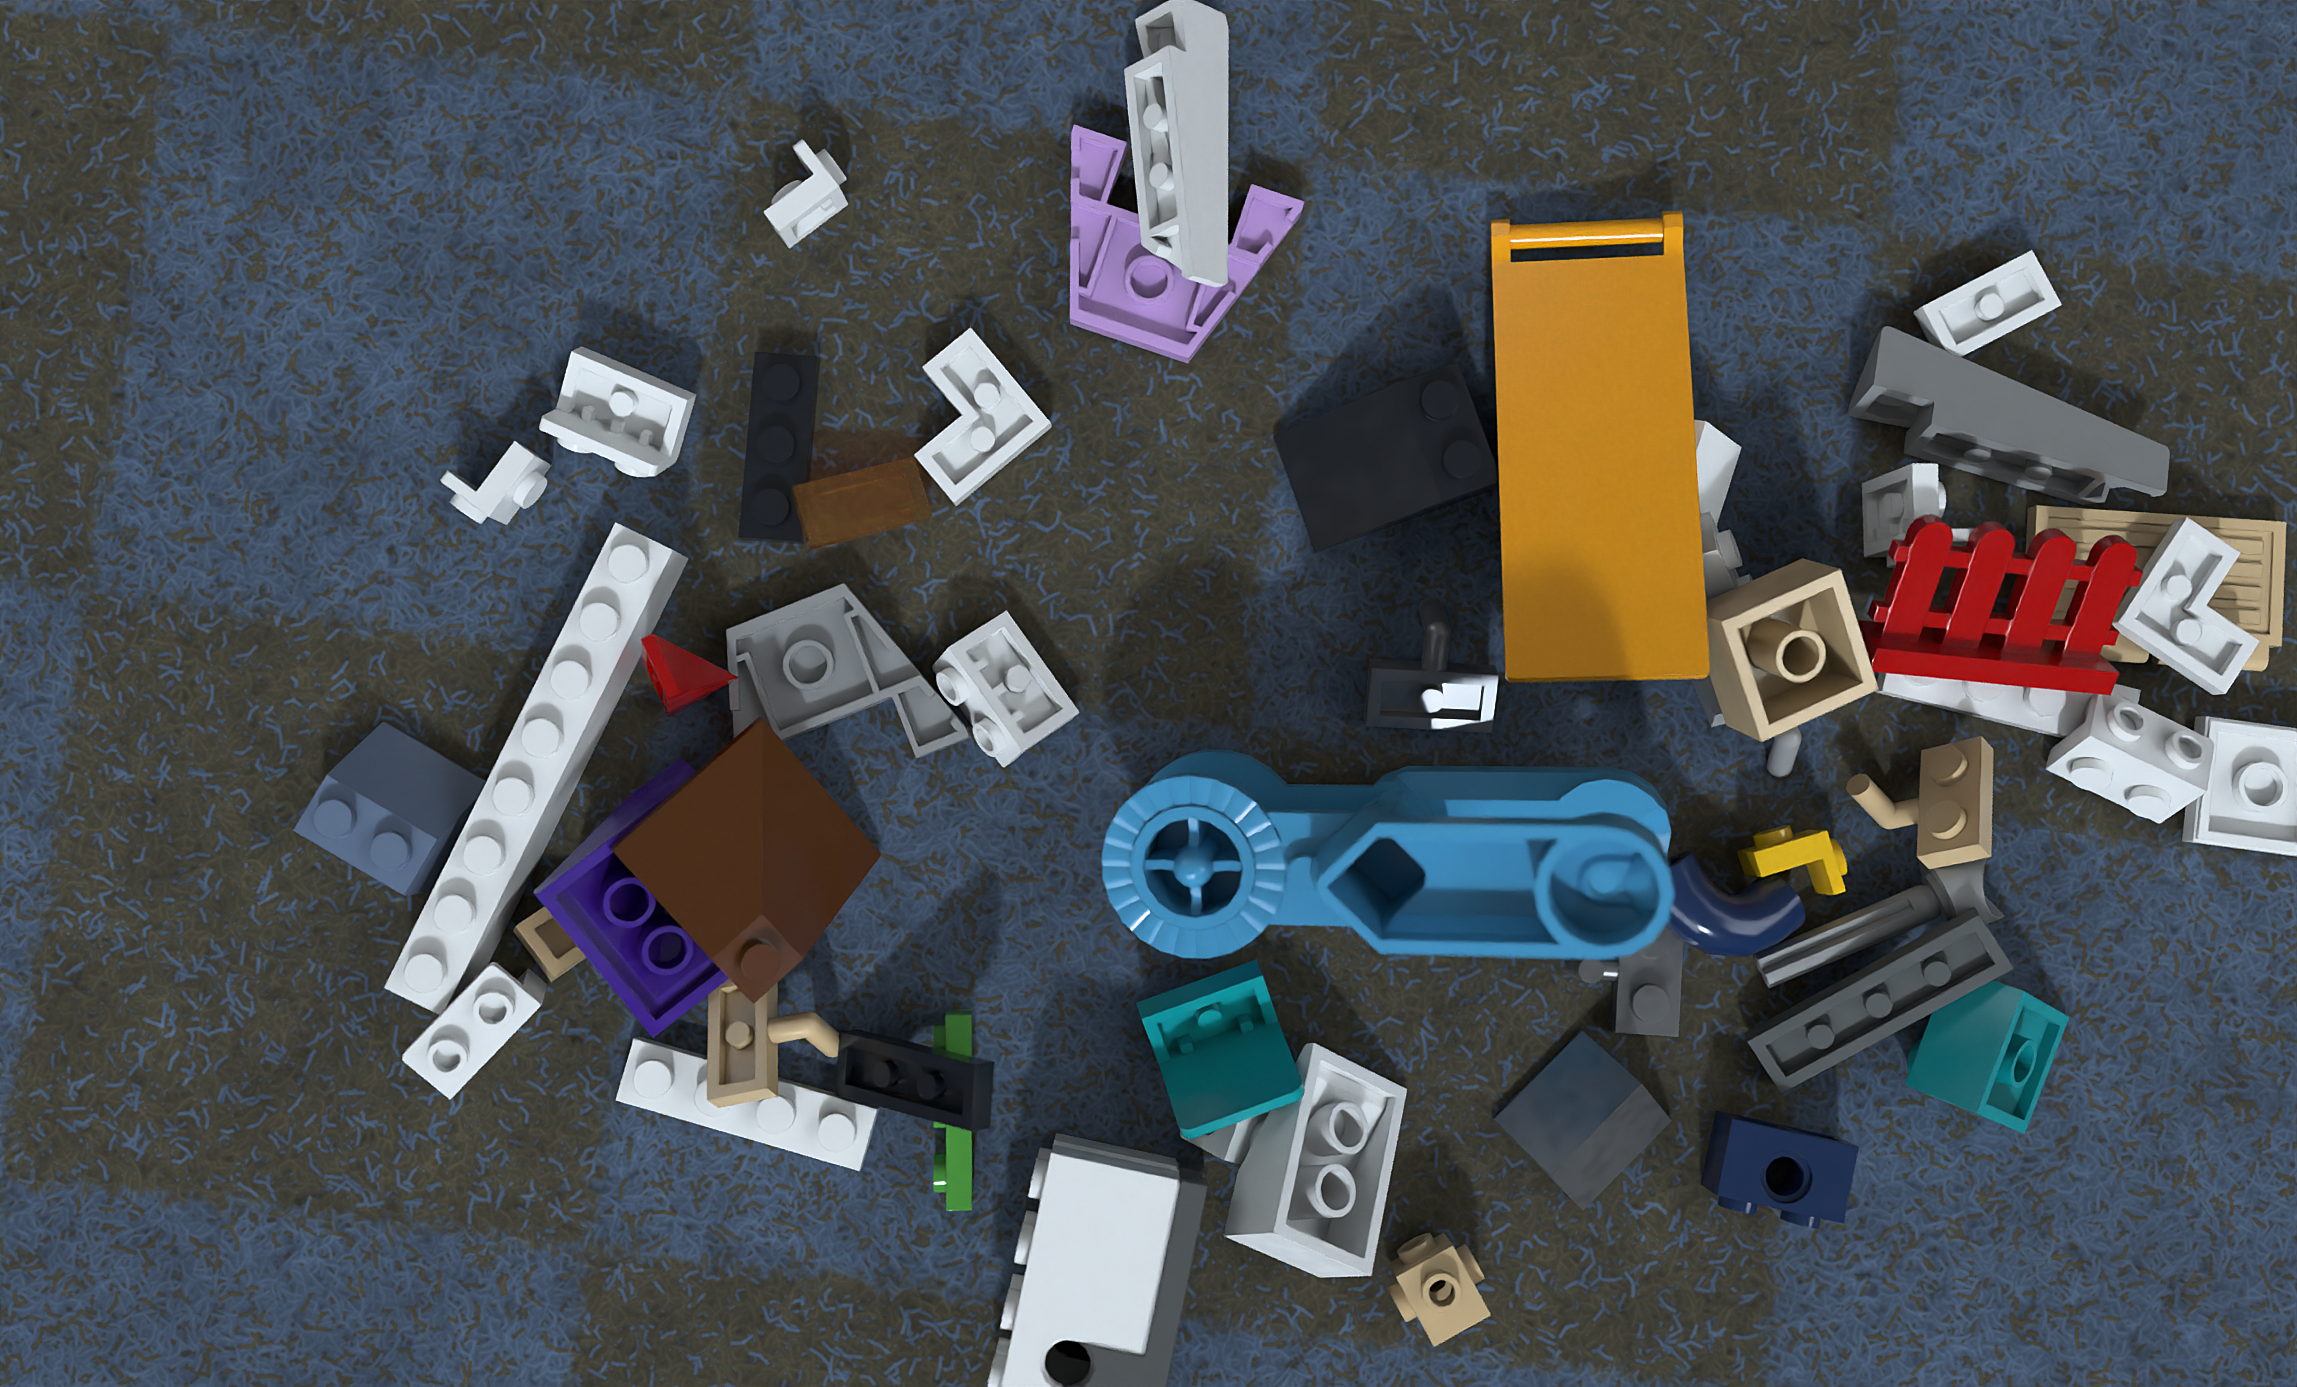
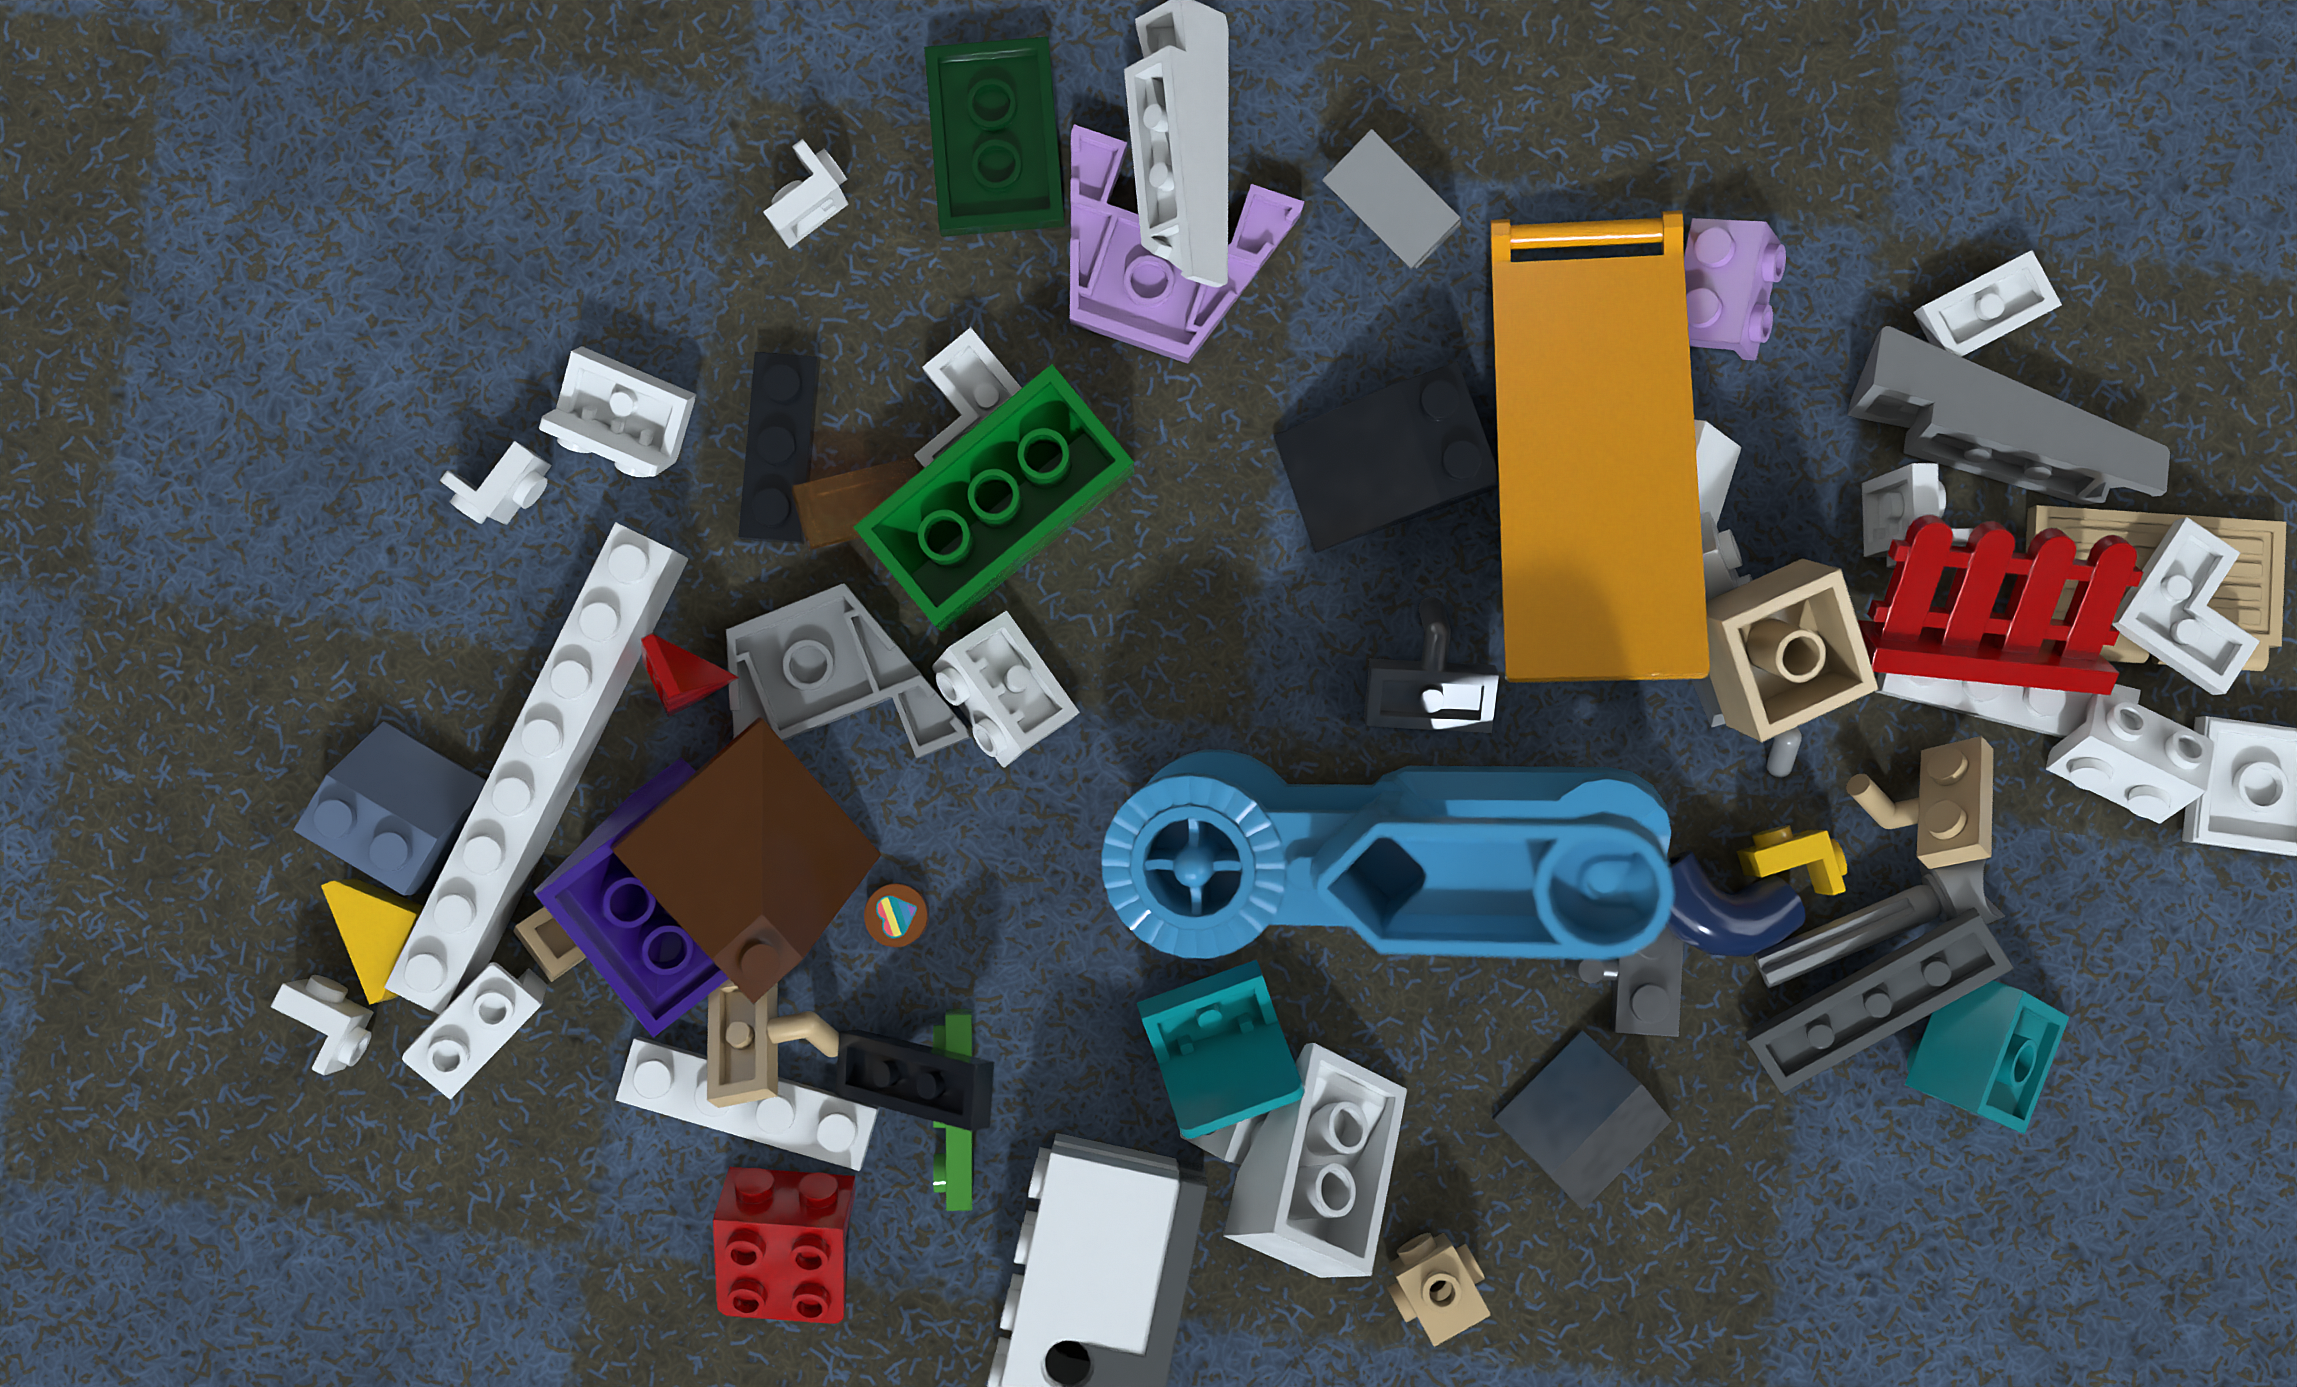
dark blue brick [1701,1110,1859,1229] -> none
none -> white bracket [271,975,373,1076]
none -> yellow slope [321,878,424,1004]
none -> red bracket [713,1167,856,1324]
none -> green slope [853,364,1134,632]
none -> dark orange tile [864,883,929,947]
none -> dark green plate [924,36,1065,237]
none -> light grey hinge [1322,129,1461,270]
none -> lavender bracket [1684,218,1786,360]

